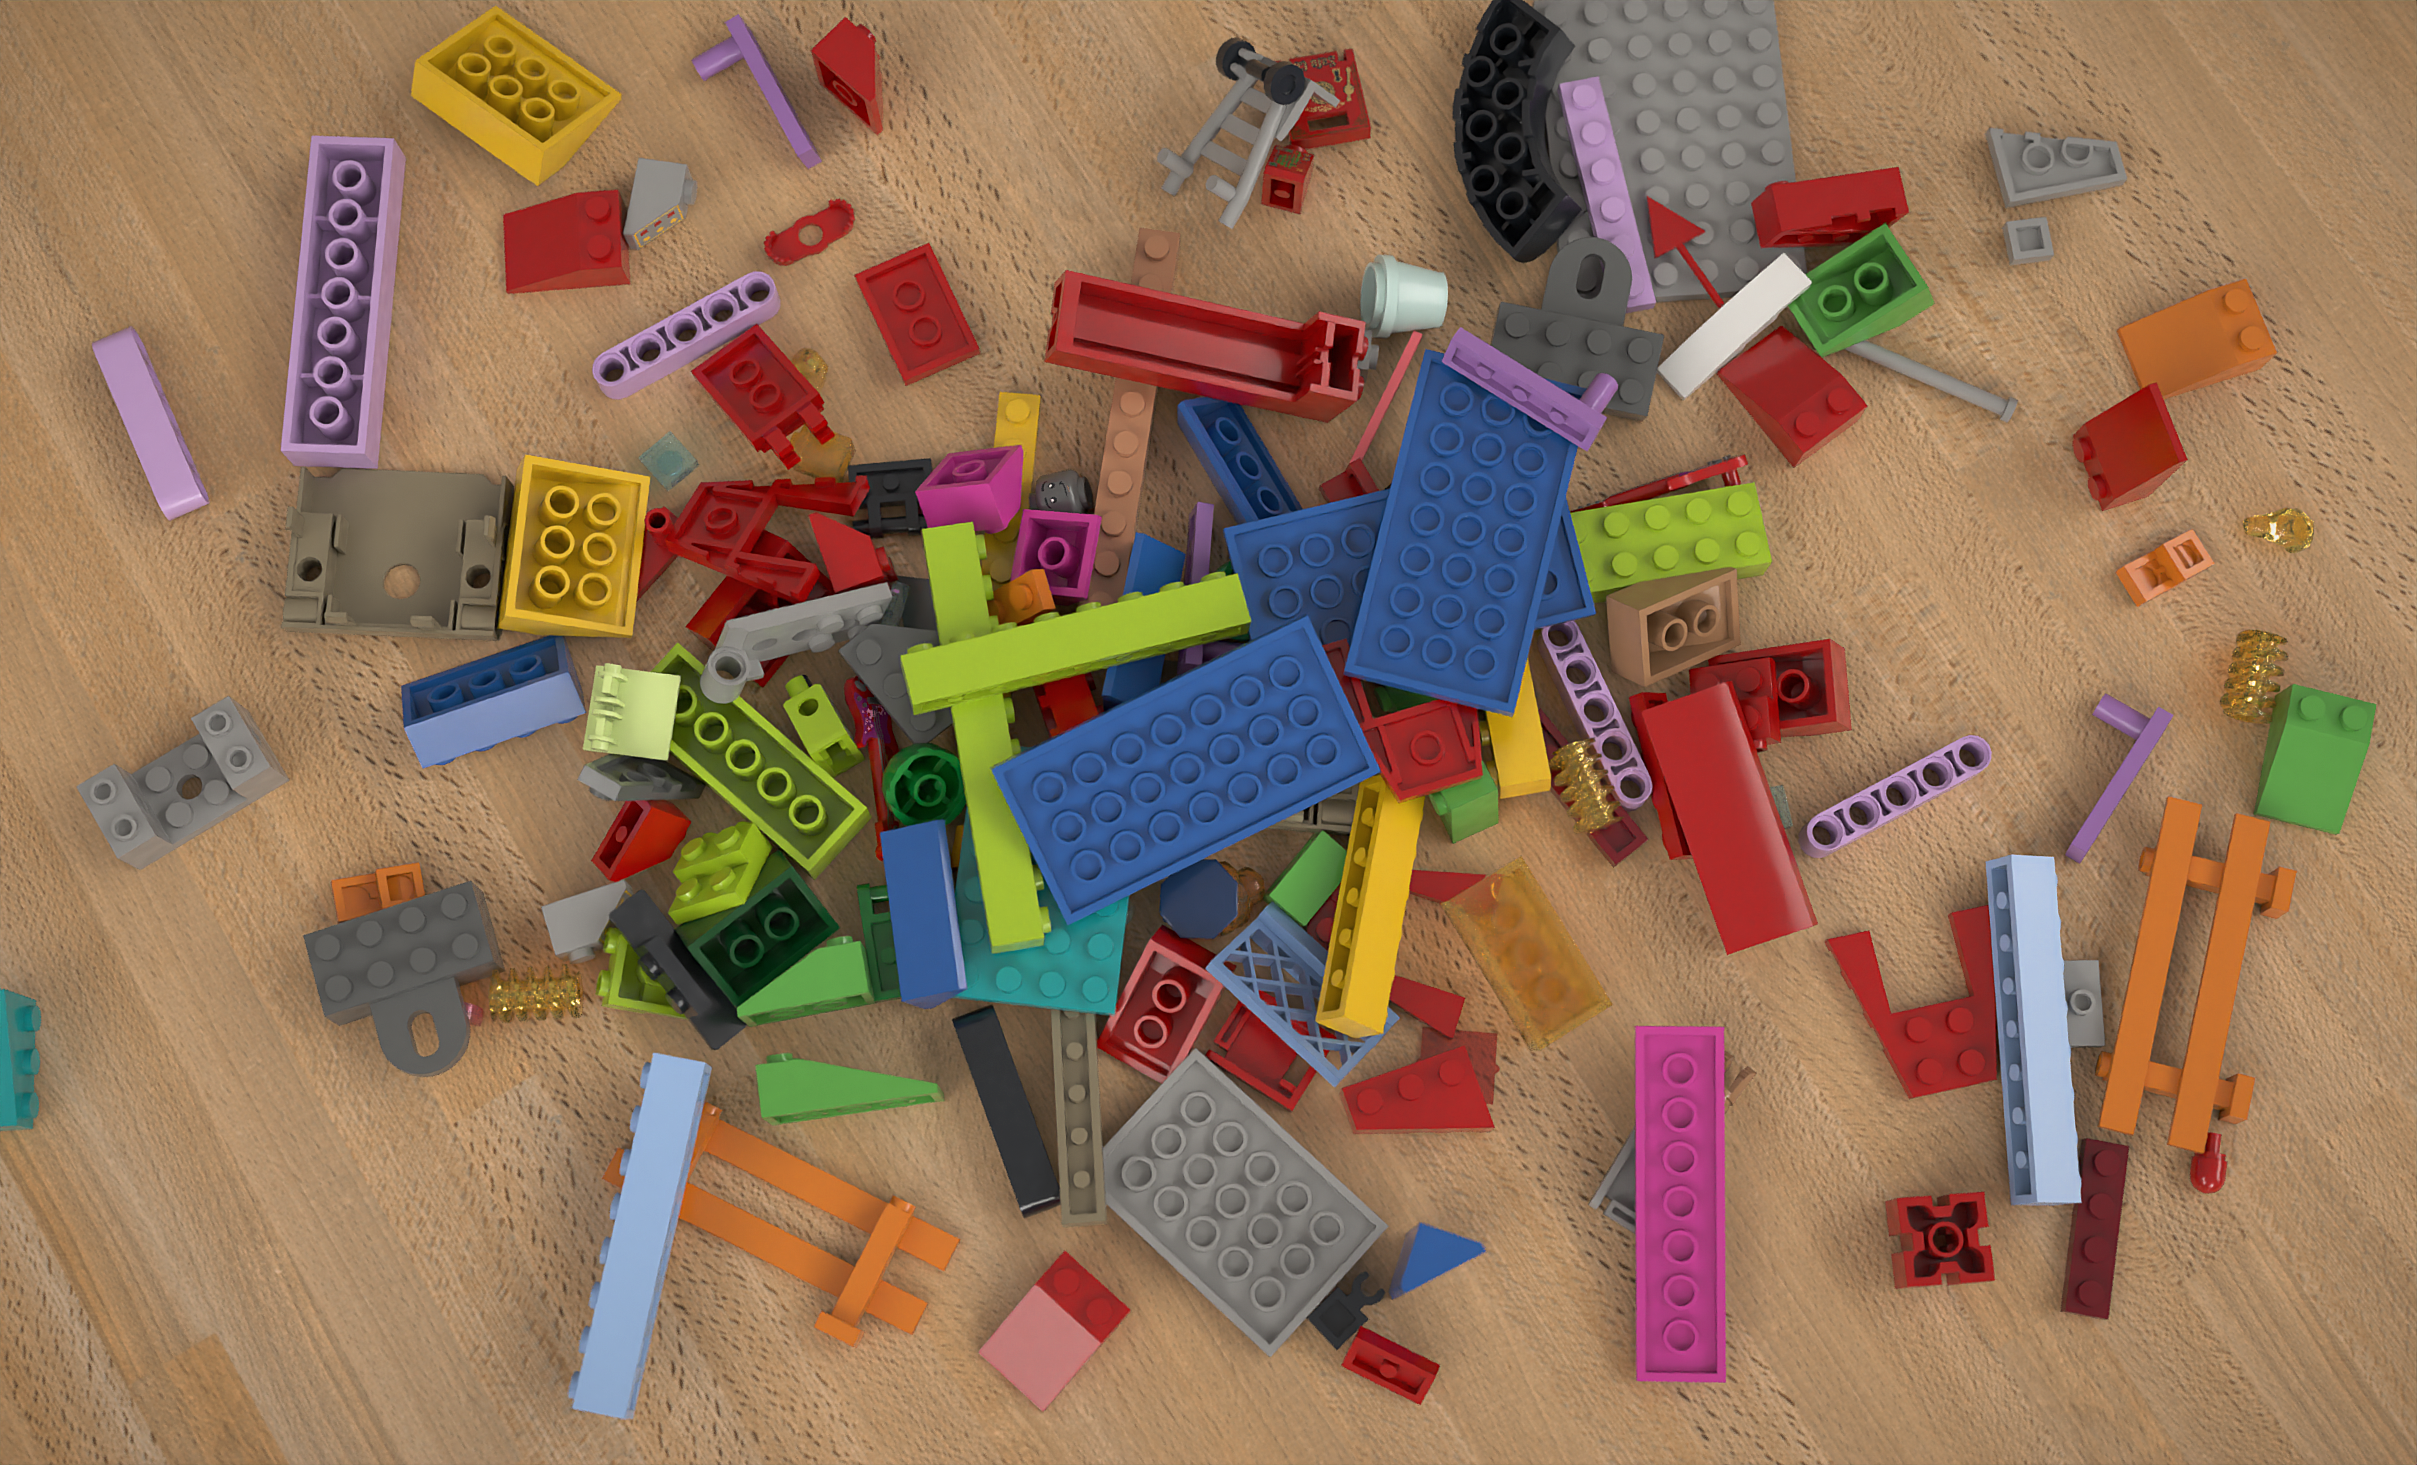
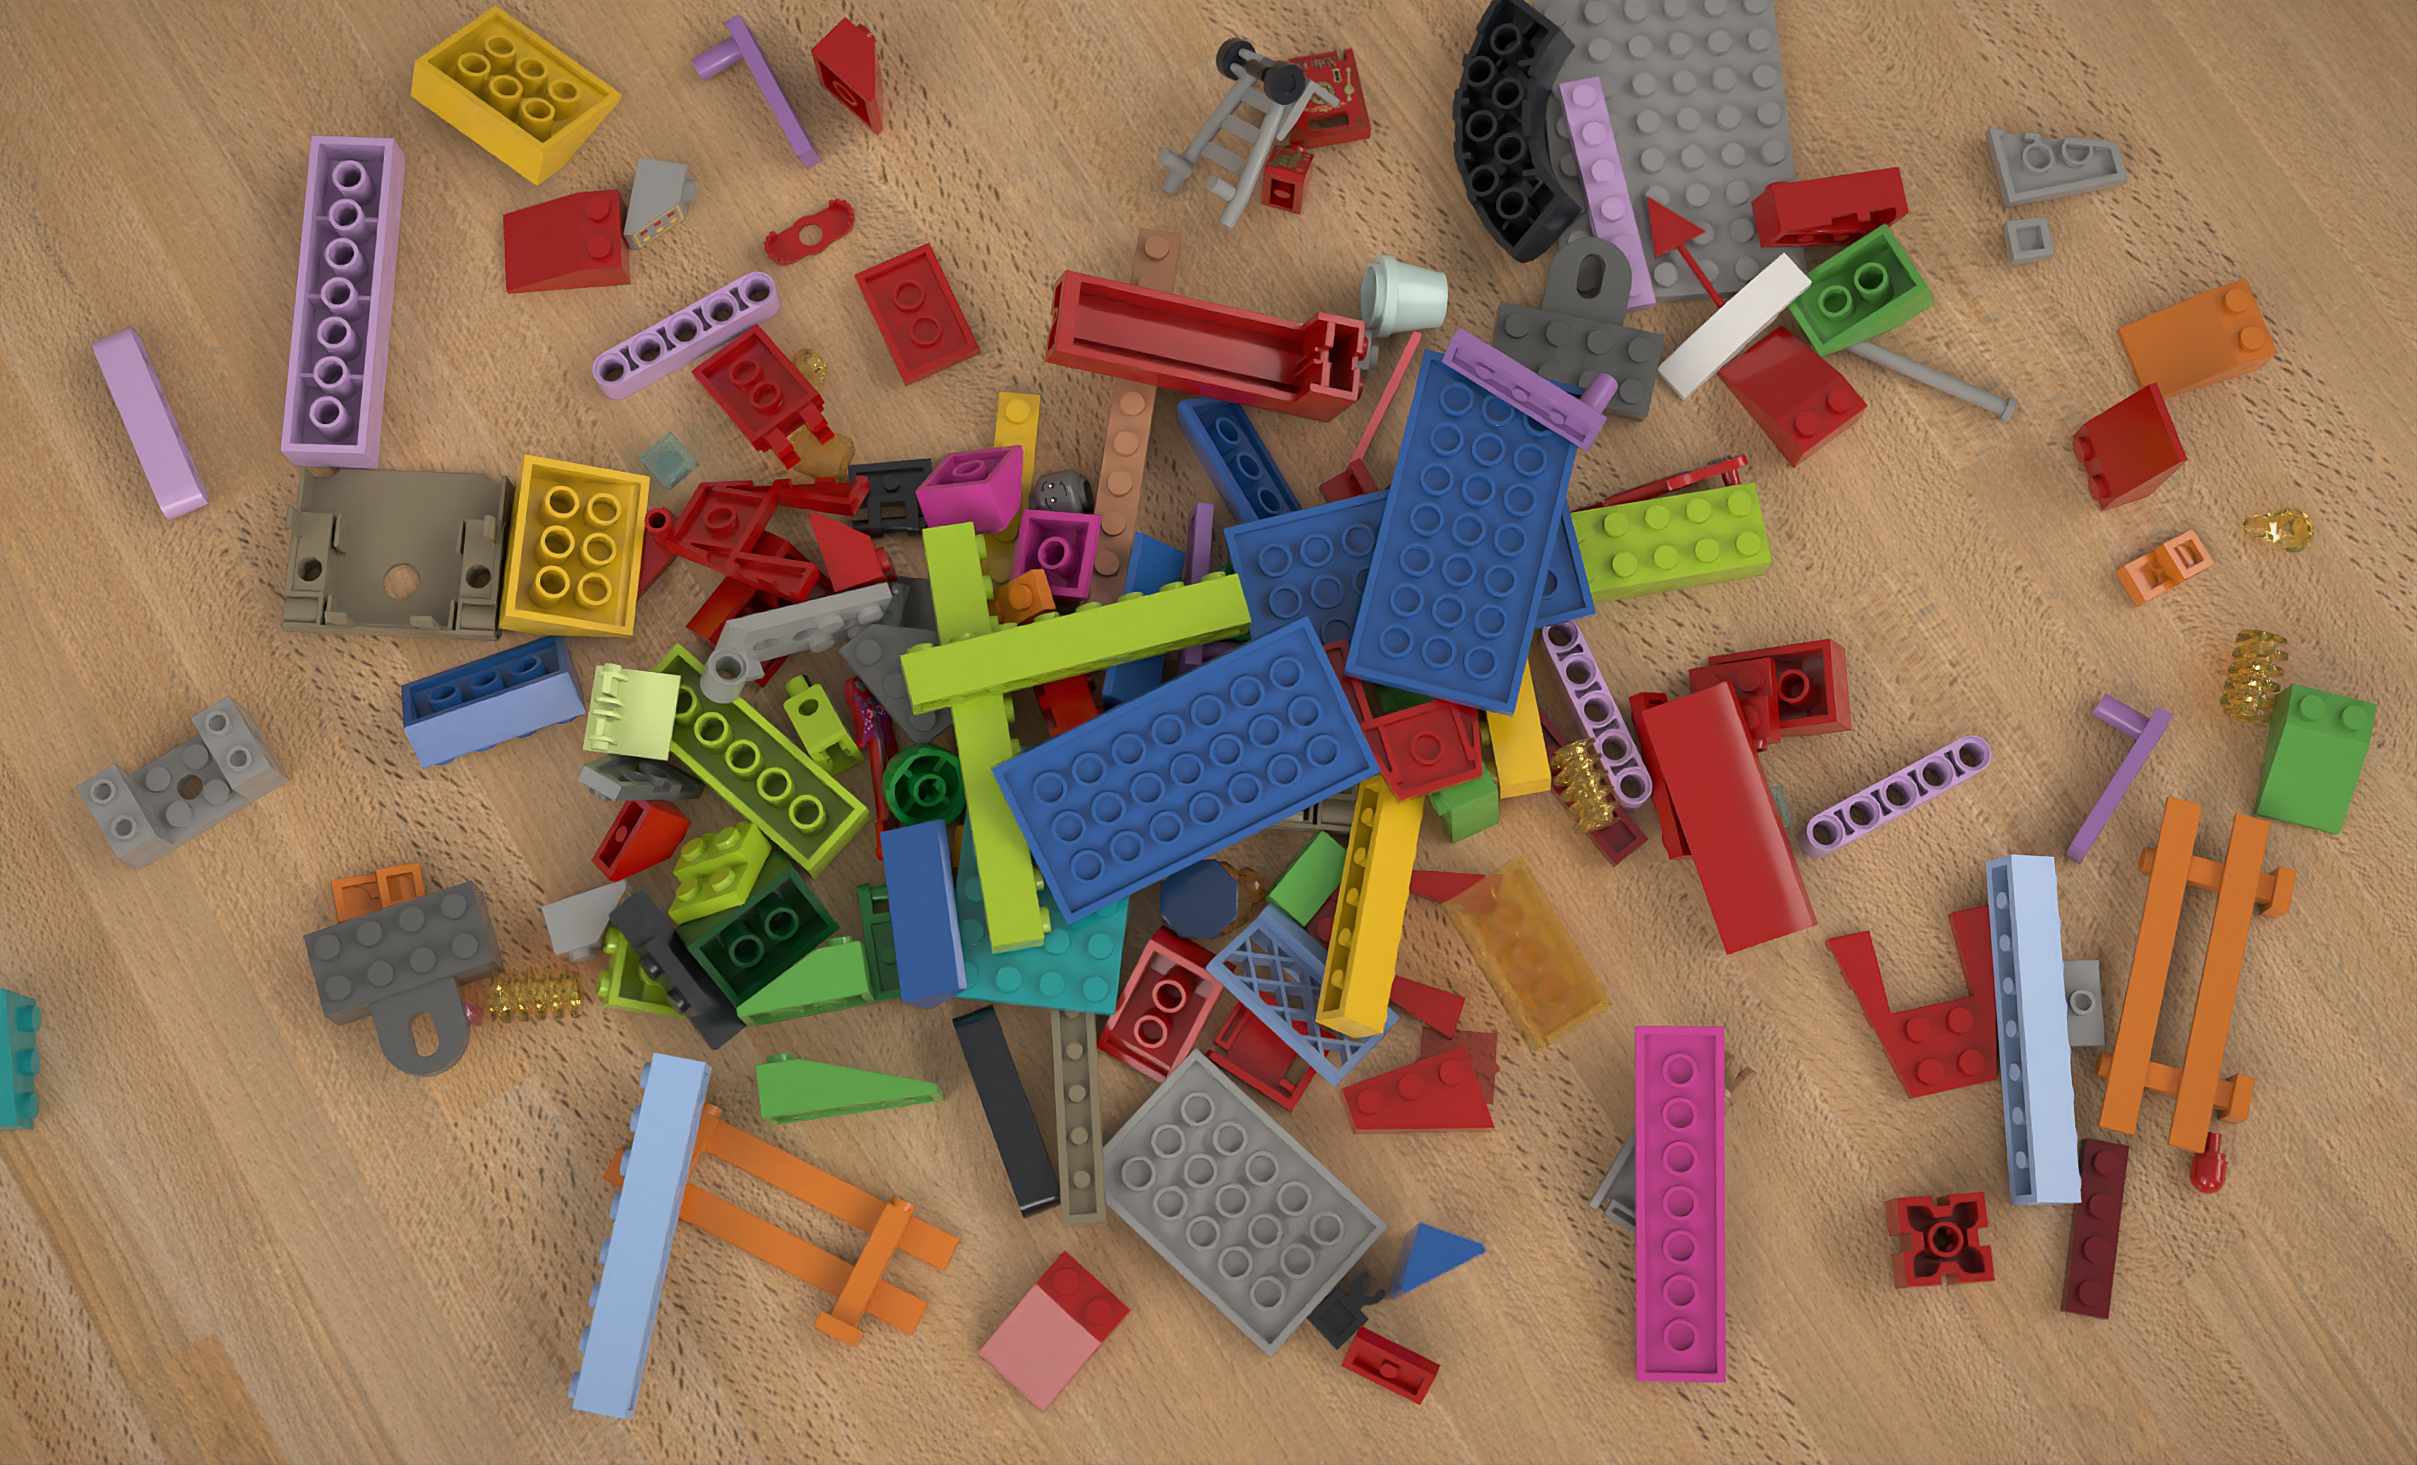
medium nougat slope [1606,567,1741,687] -> none

